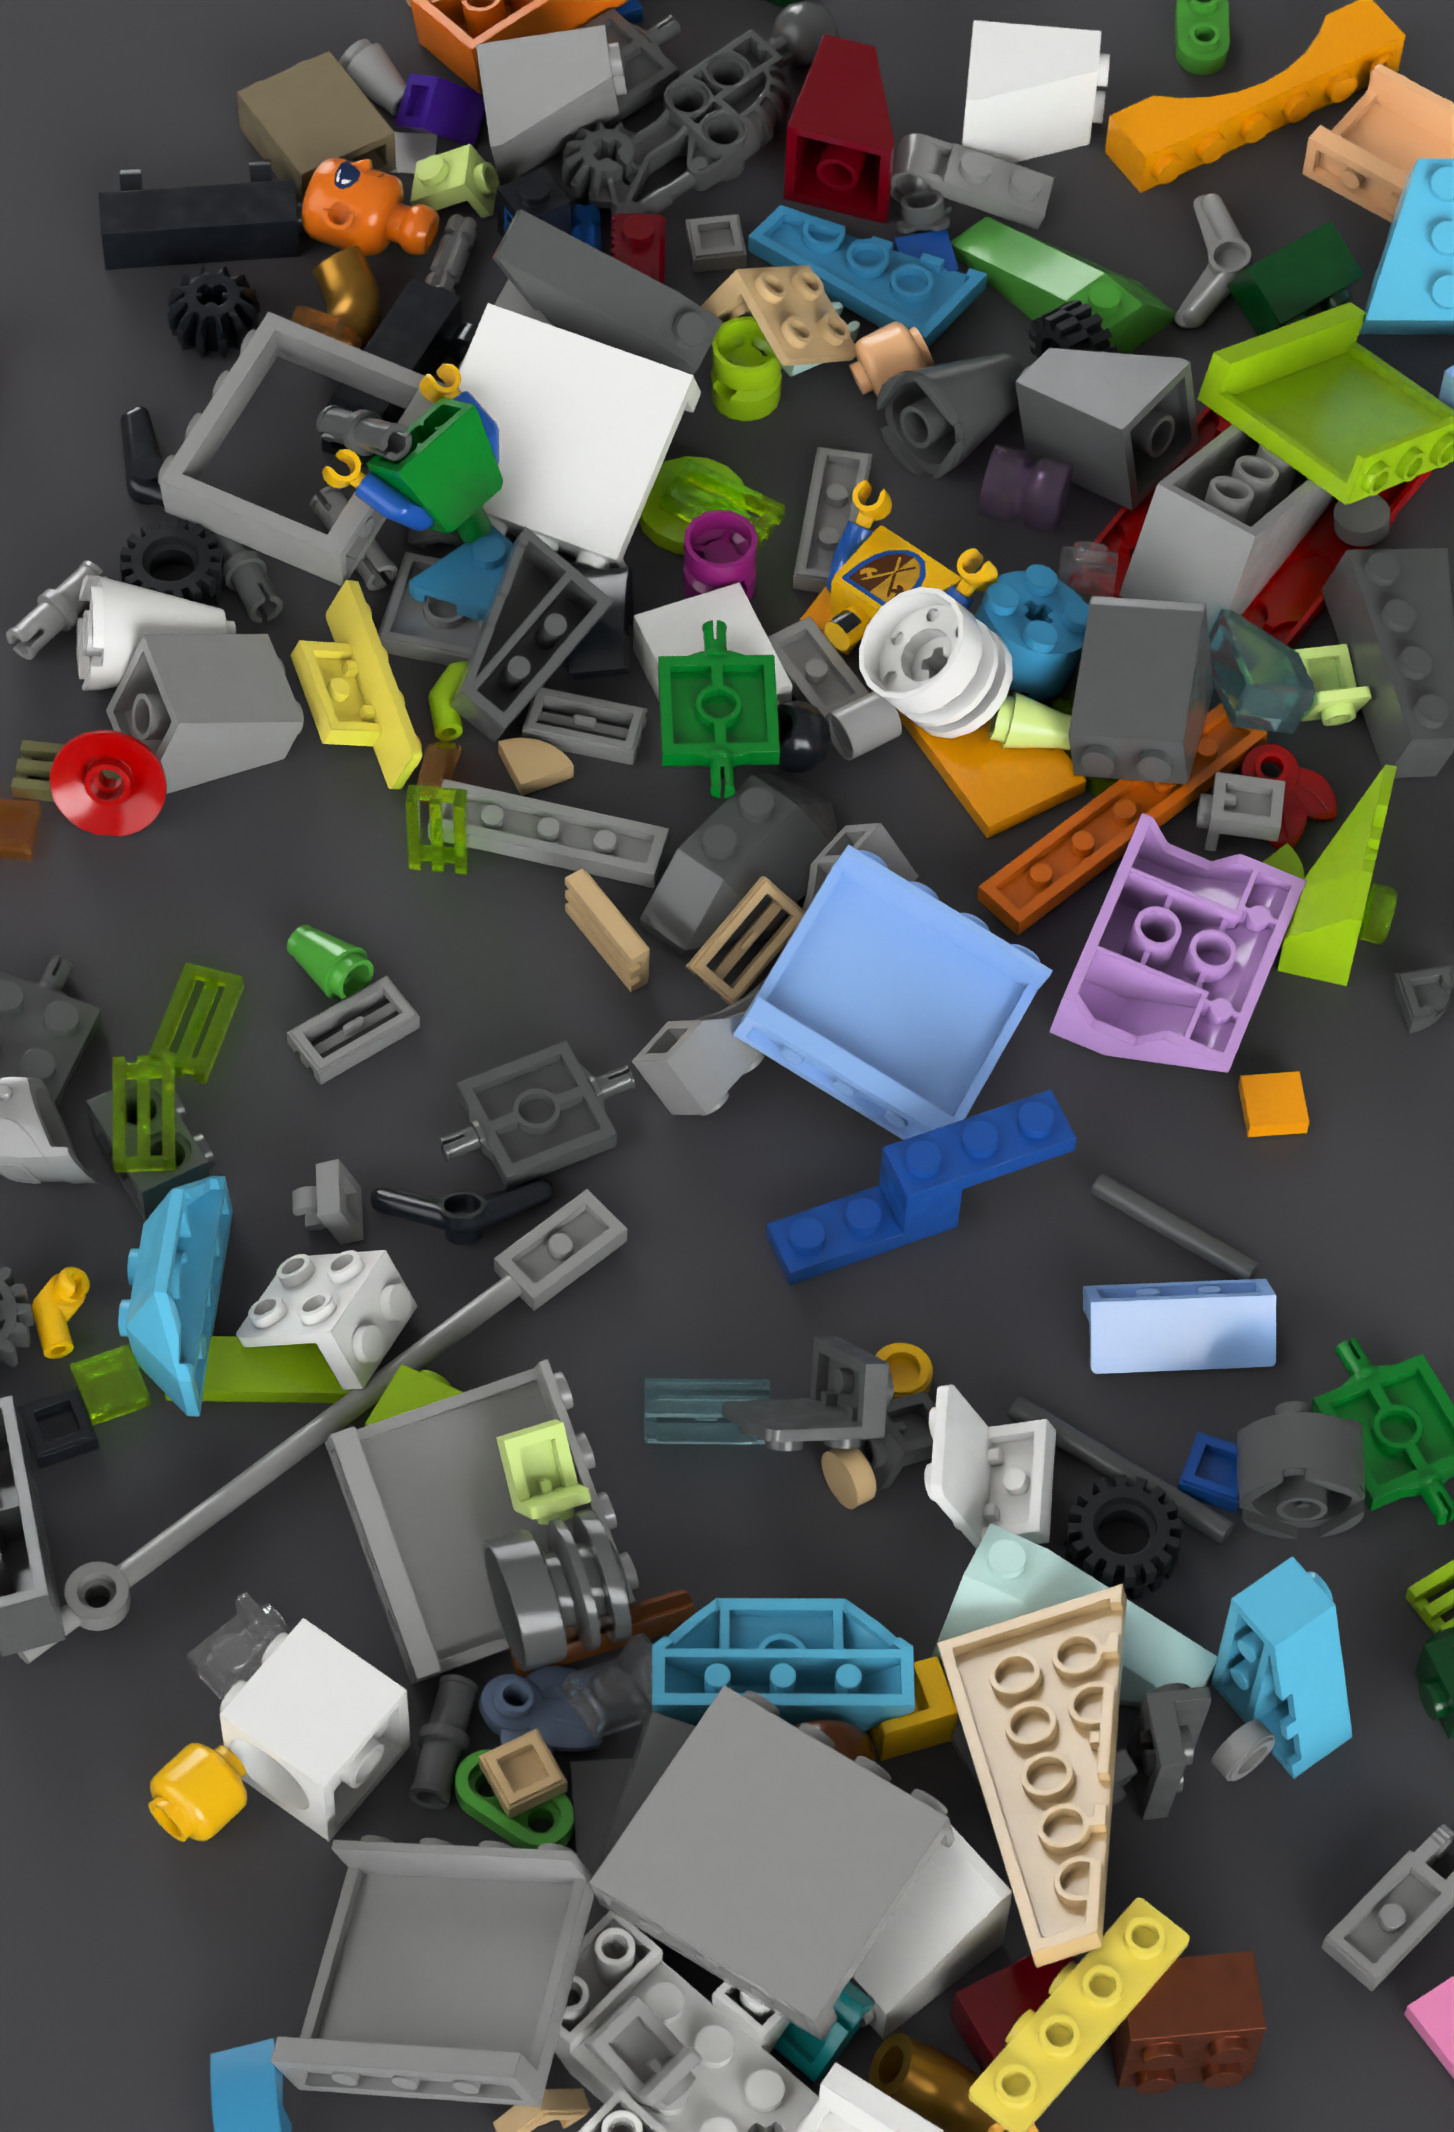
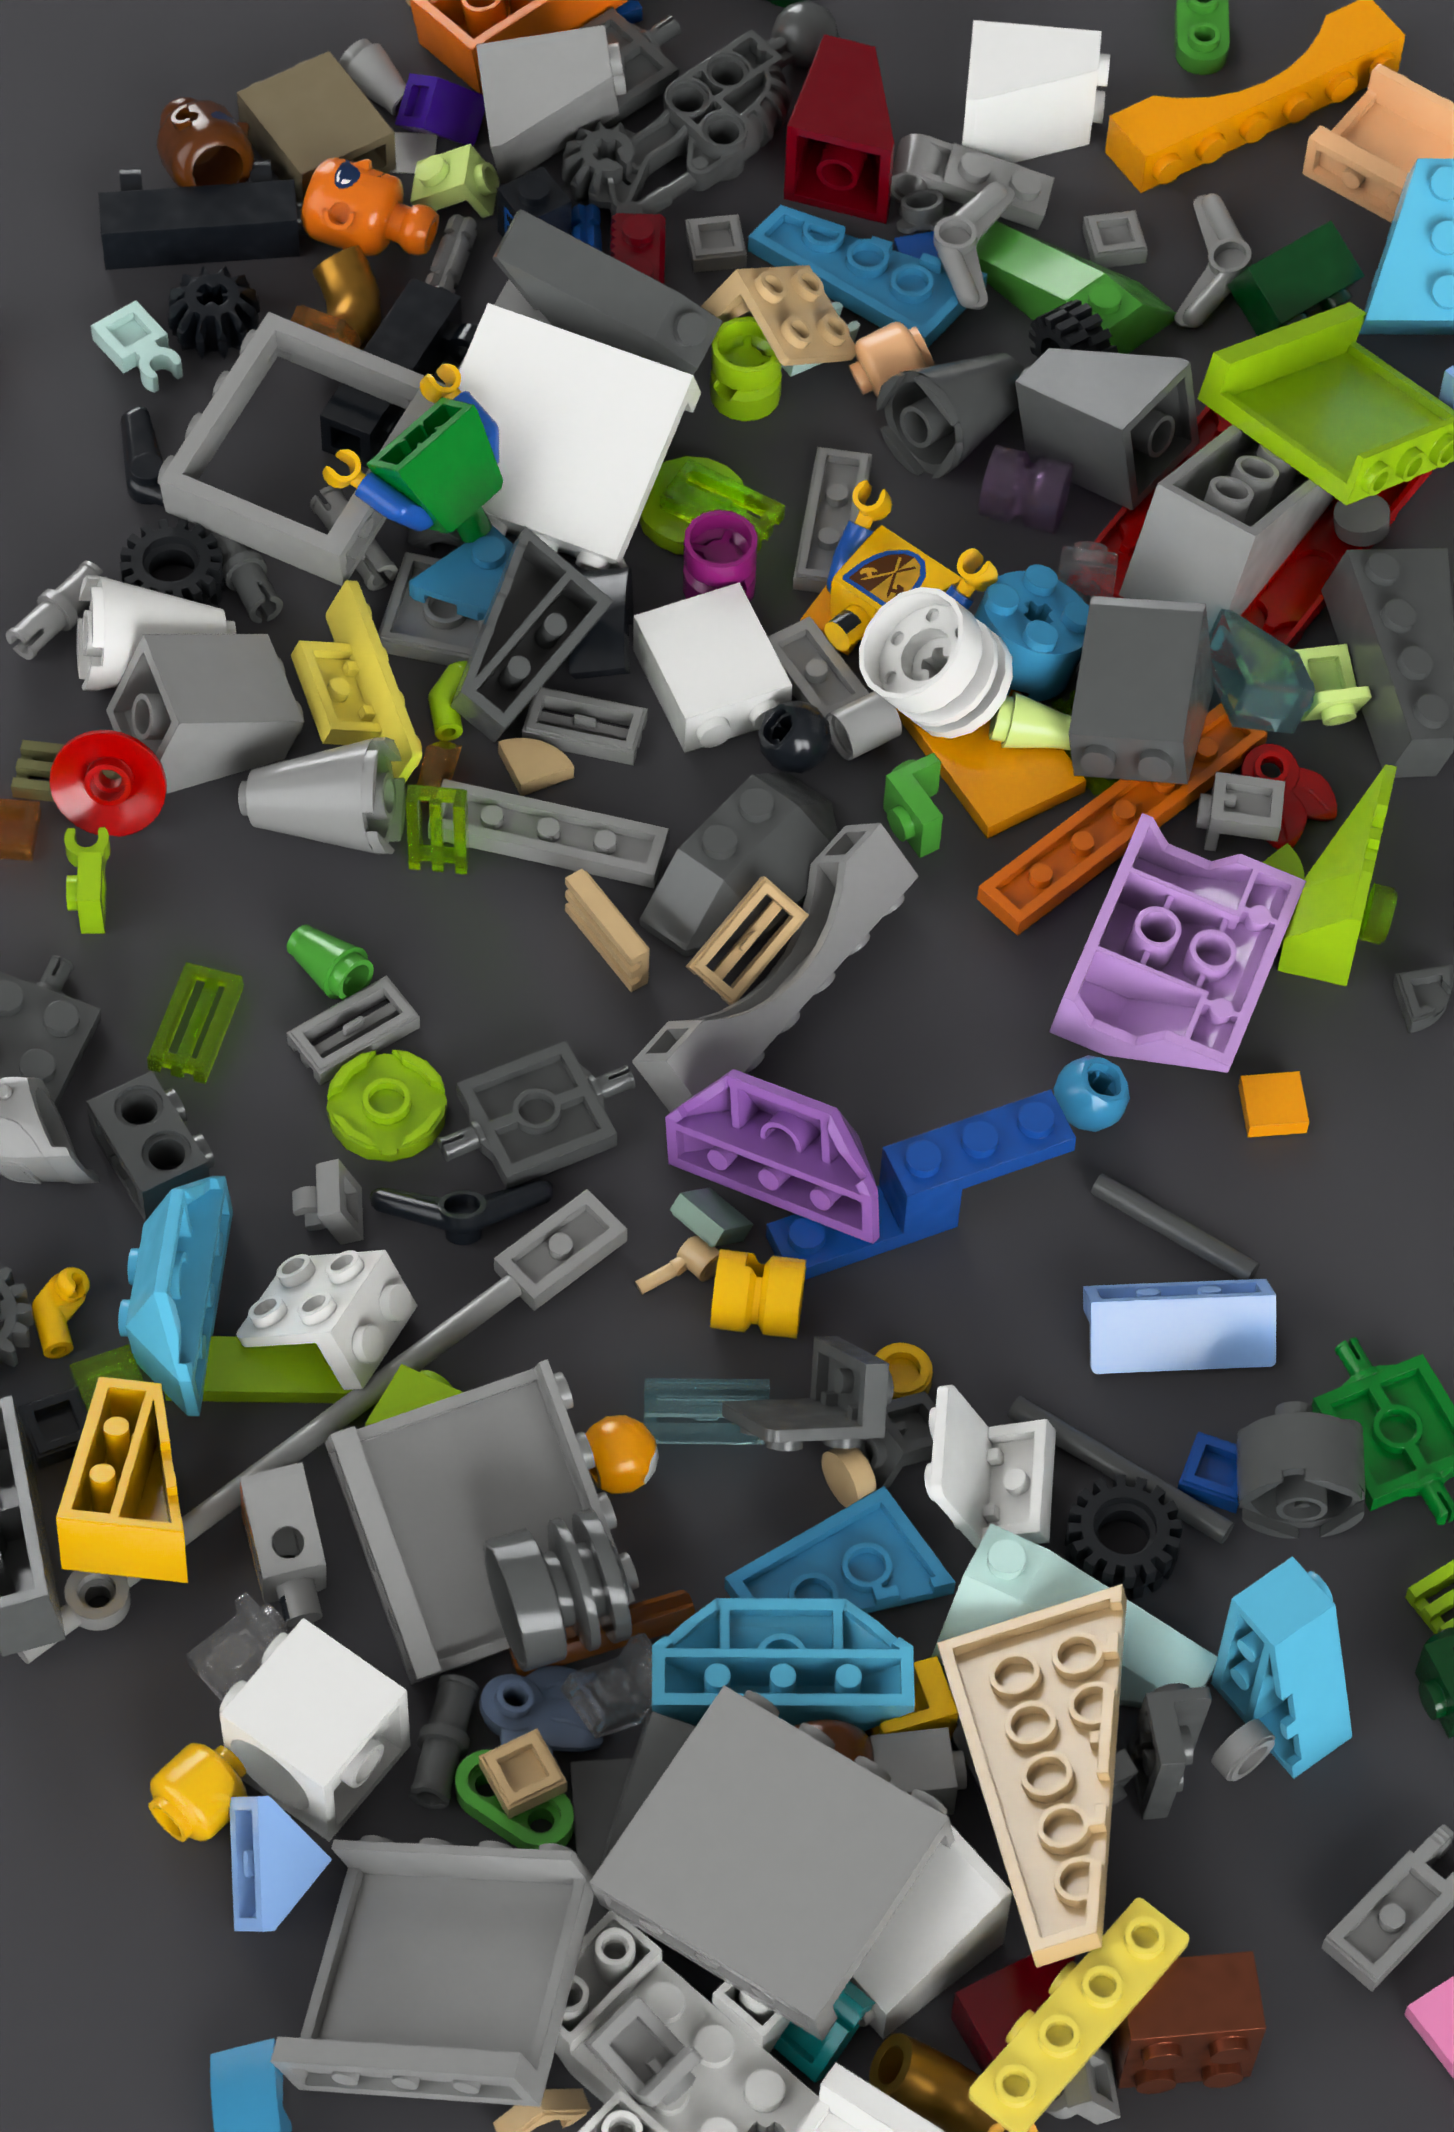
clear neon green tile [113,1054,176,1173] -> none
dark grey pin [317,405,412,461] -> none
yellowish green bracket [496,1419,592,1525] -> none
green plate [658,620,780,799] -> none
light blue panel [733,844,1053,1140] -> none
none -> yellow wedge [56,1377,188,1583]
none -> lime plate [64,827,111,934]
none -> light aqua plate [91,300,183,393]
none -> reddish brown piece [157,97,254,187]
none -> light blue slope [229,1796,332,1932]
none -> light grey cone [238,737,406,855]
none -> light grey torso [239,1462,327,1627]
none -> lime tile [326,1049,447,1162]
none -> light orange piece [585,1415,659,1494]
none -> tan hand [635,1236,719,1294]
none -> medium lavender wedge [665,1069,880,1244]
none -> sand green tile [670,1187,754,1247]
none -> yellow wheel [710,1249,807,1339]
none -> dark azure wing [724,1486,956,1613]
none -> light grey brick [870,1727,967,1815]
none -> bright green bracket [883,753,943,858]
none -> light grey piece [933,182,1015,310]
none -> light grey tile [1045,2048,1121,2125]
none -> dark azure piece [1053,1055,1130,1132]
none -> light grey tile [1082,210,1148,268]

